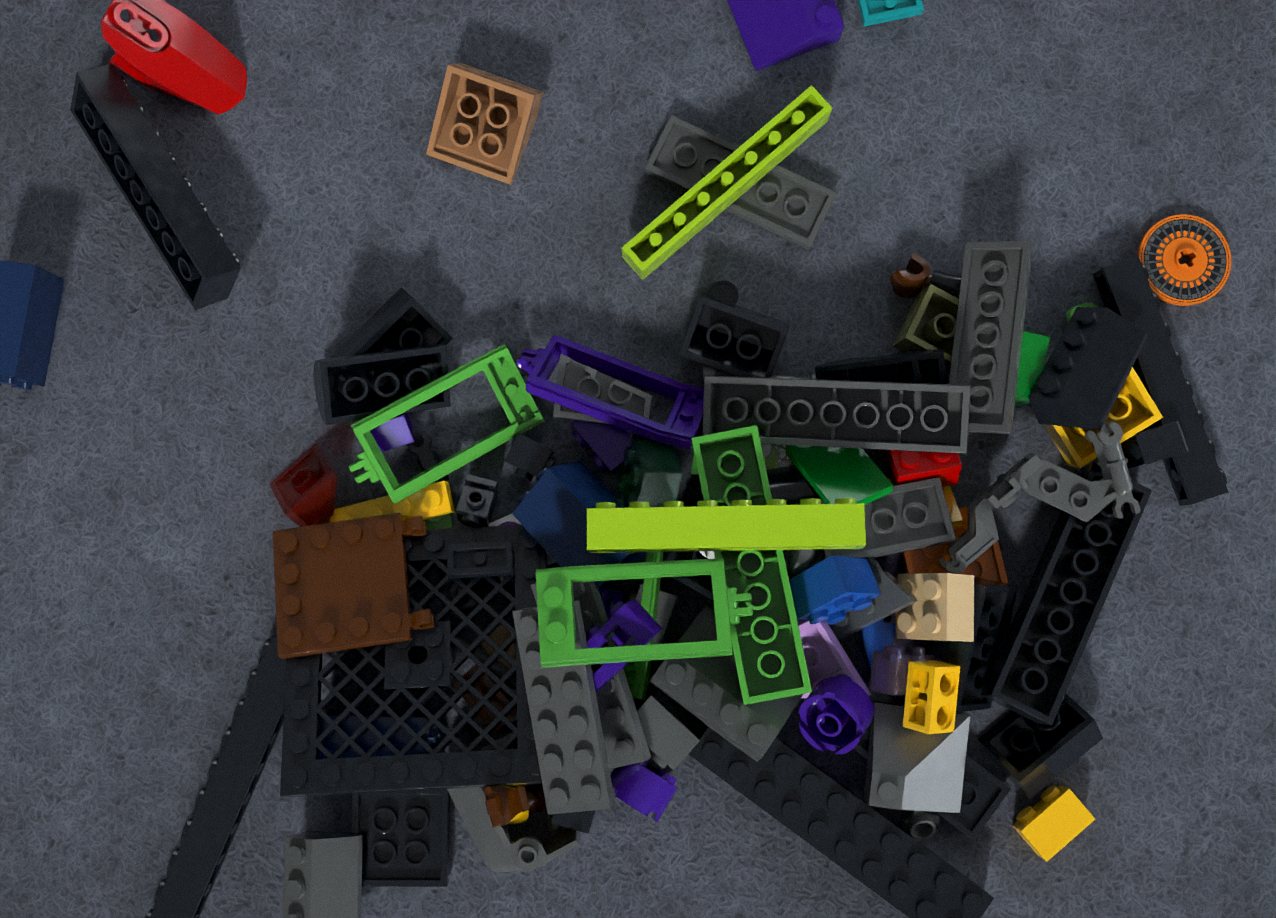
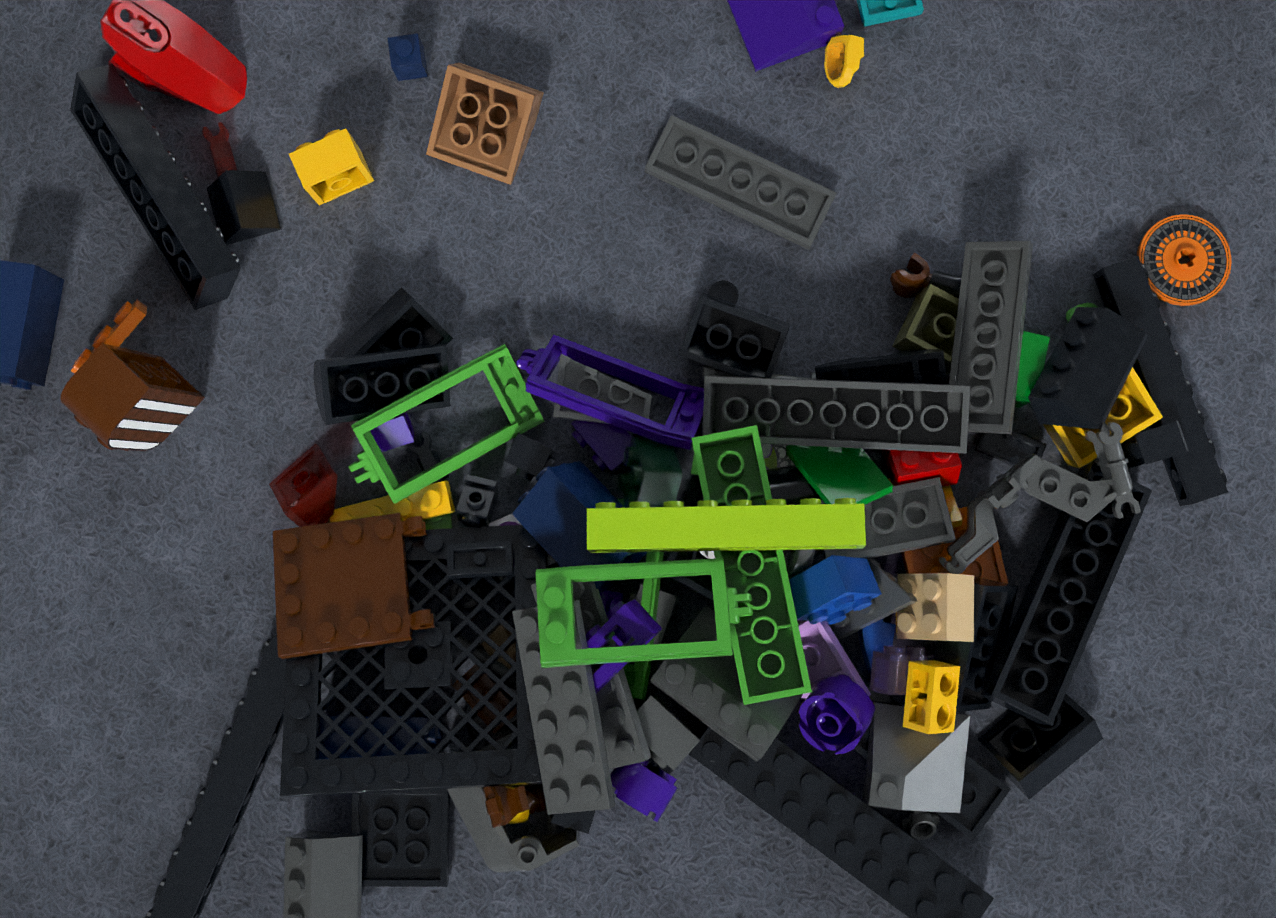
lime brick [621,85,833,280] -> none
yellow brick [1012,784,1095,862] -> none
none -> reddish brown brick [60,343,205,451]
none -> orange plate [70,299,147,374]
none -> clear red bar [202,122,238,177]
none -> black slope [207,170,282,245]
none -> yellow brick [289,128,374,206]
none -> dark blue brick [387,33,428,81]
none -> yellow rock [824,35,864,88]
none -> black plate [975,430,1047,466]

